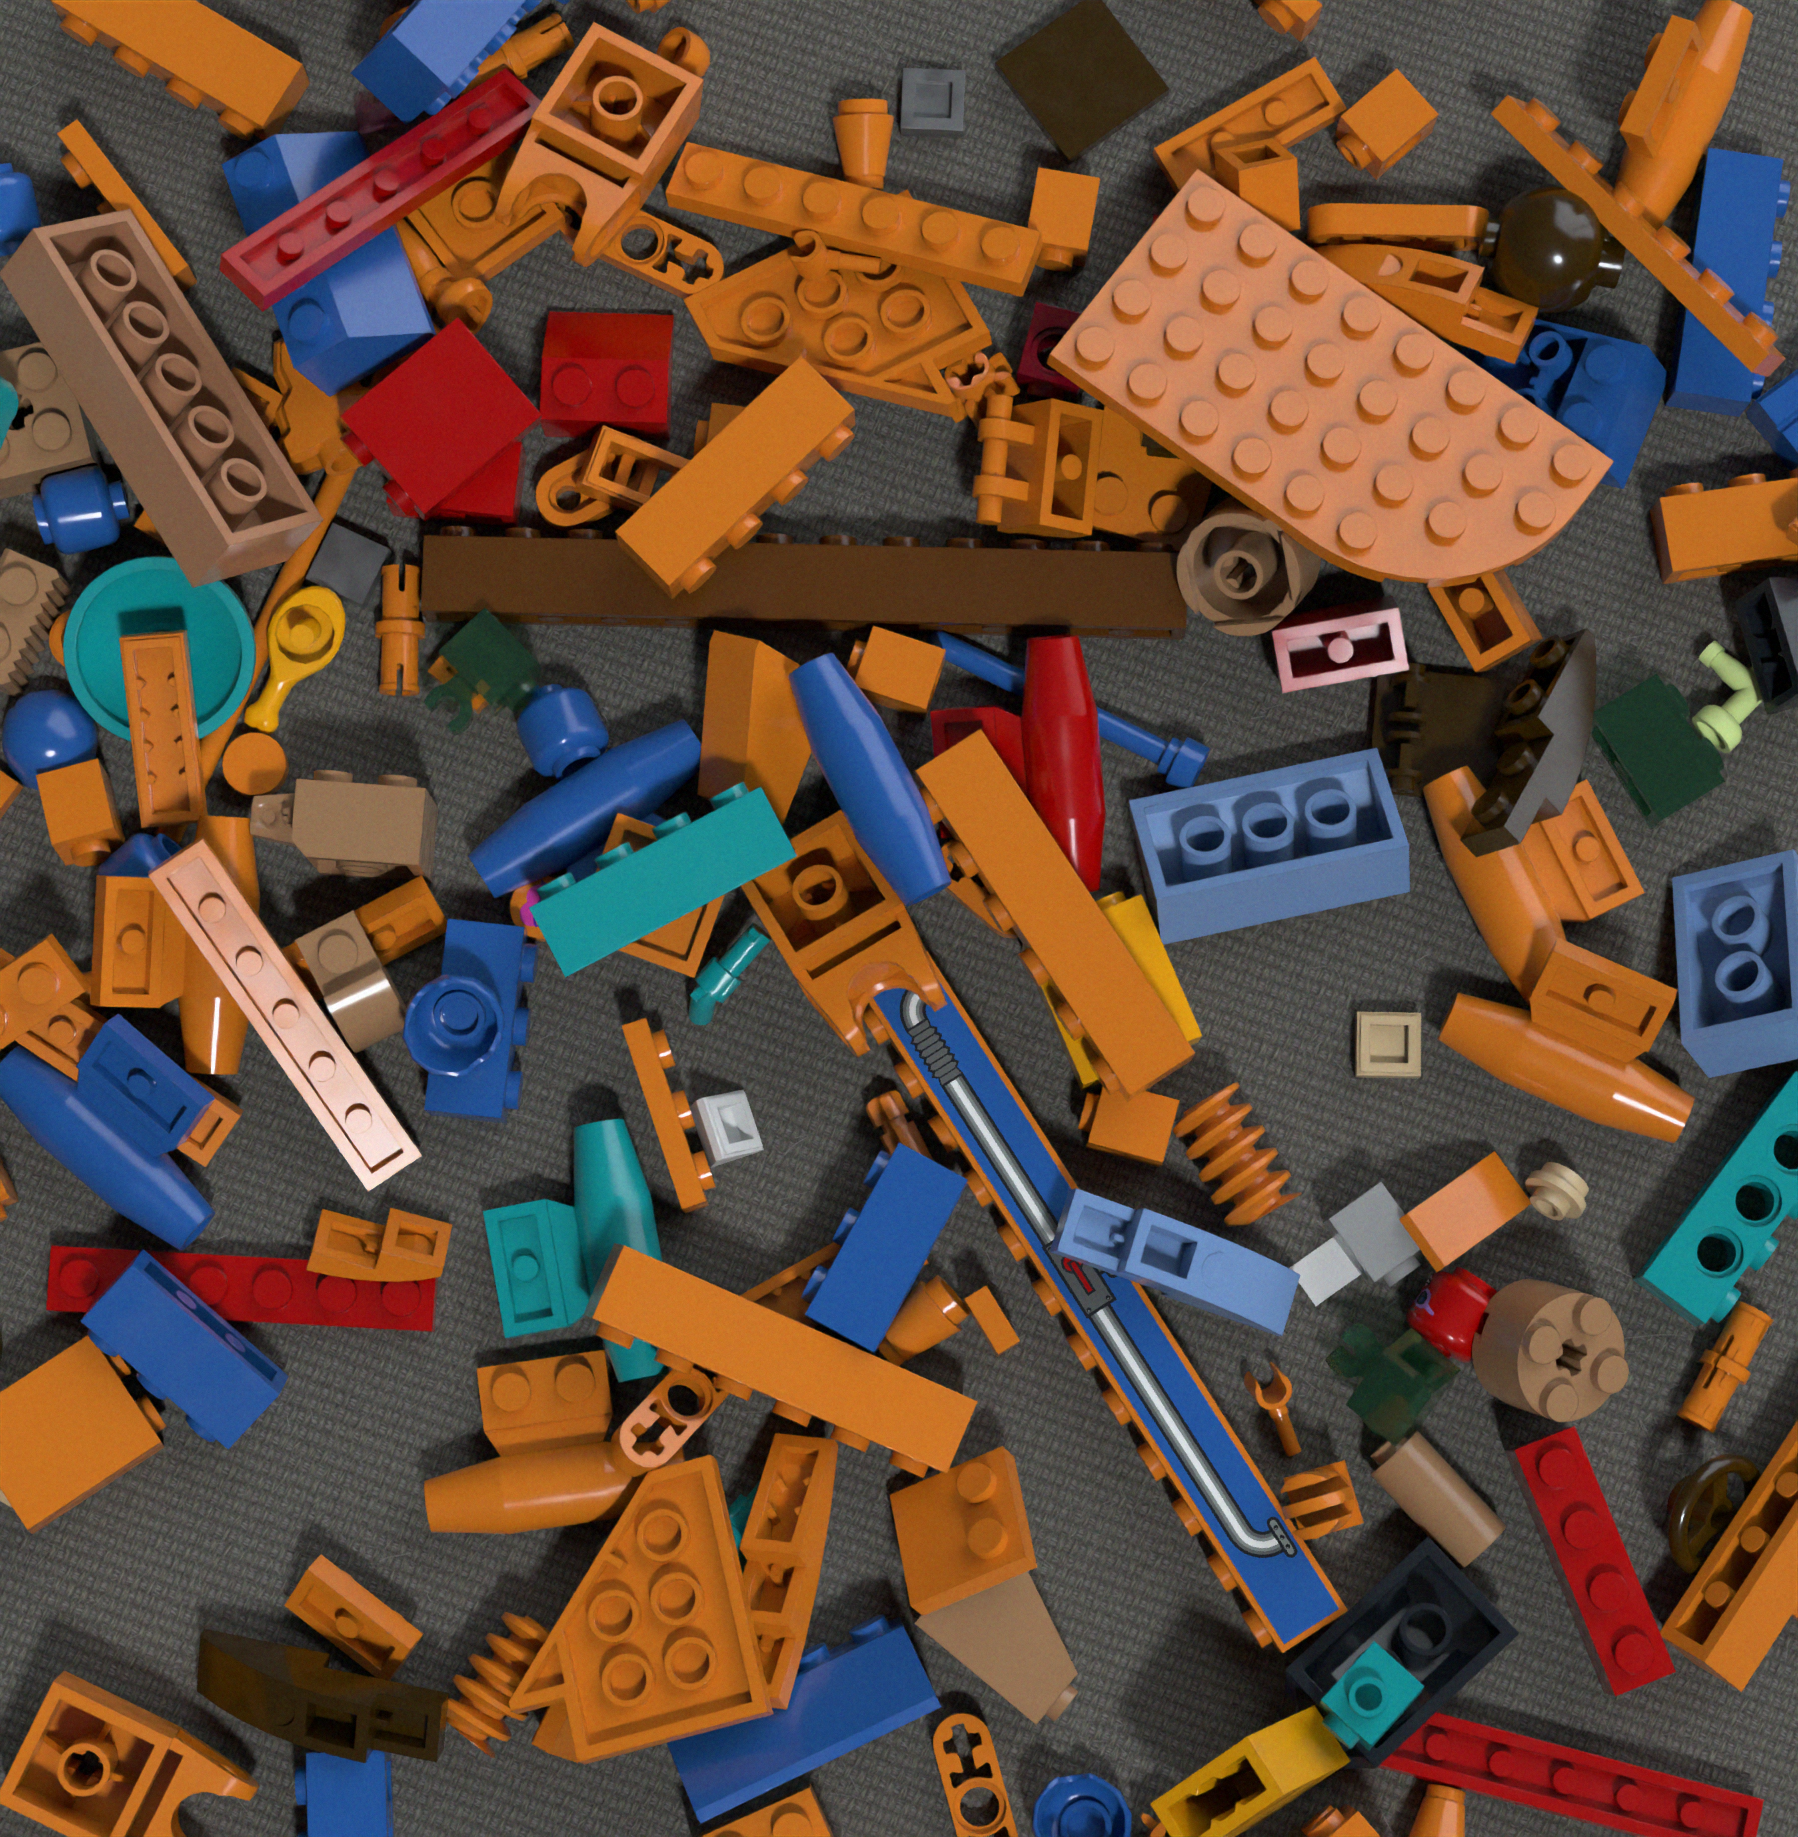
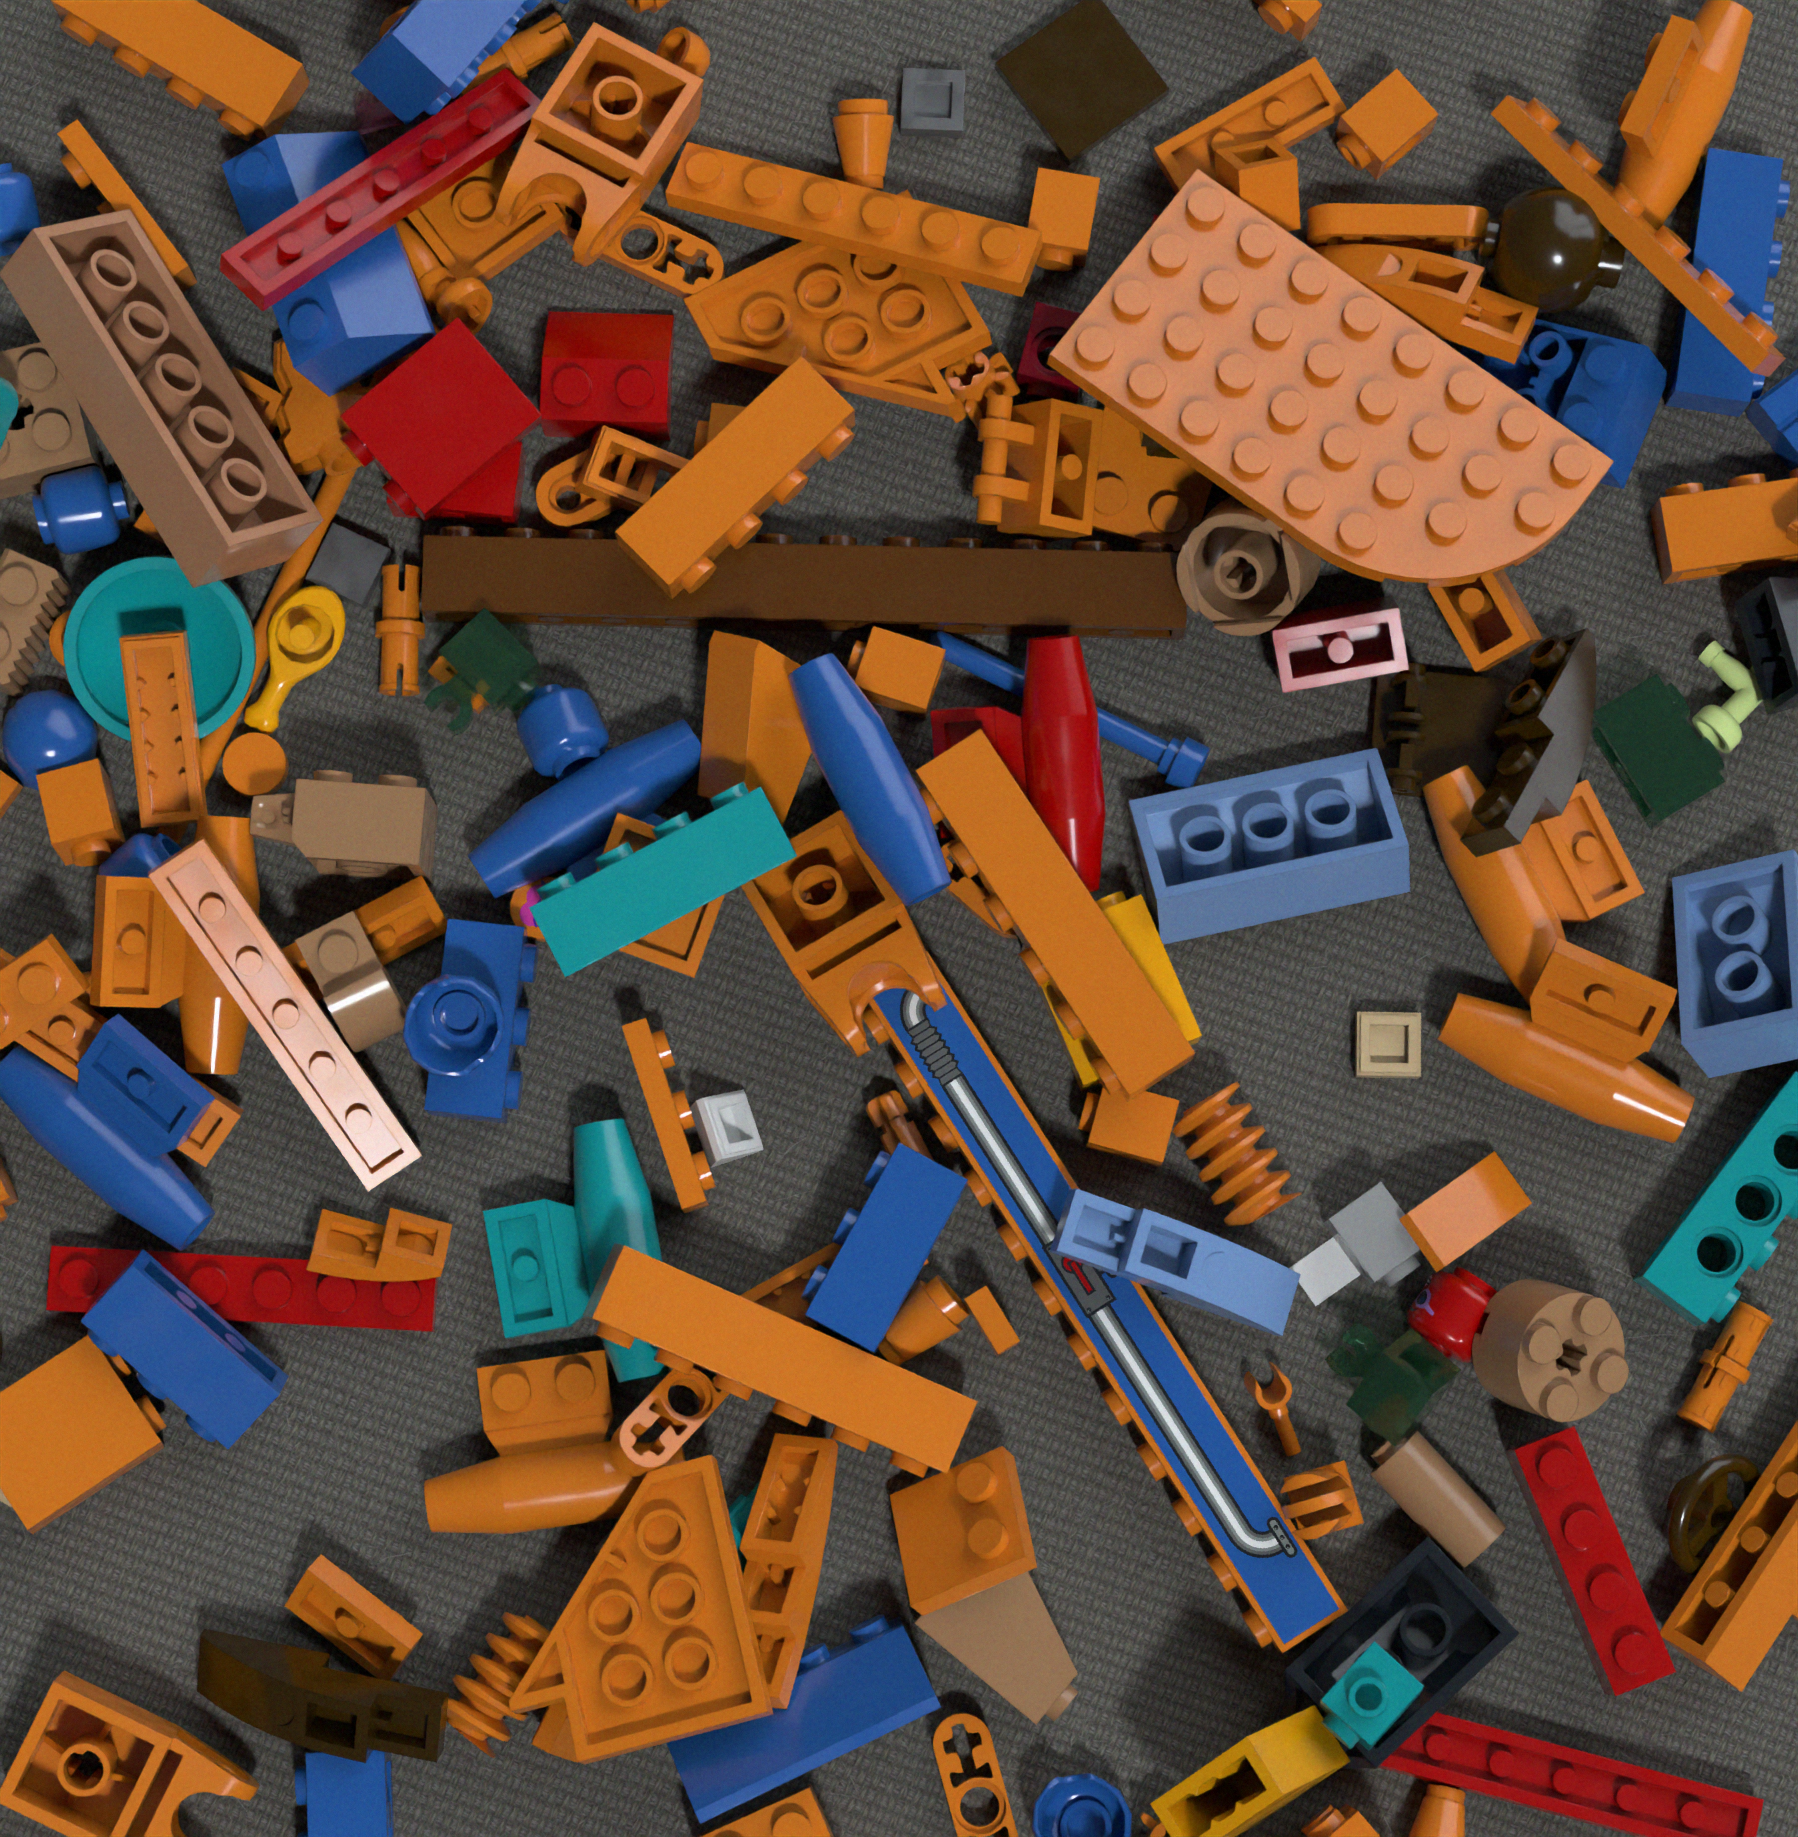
teal piece [688,923,772,1026] -> none
orange hand [789,230,882,281] -> none
tan plate [1525,1162,1589,1221] -> none

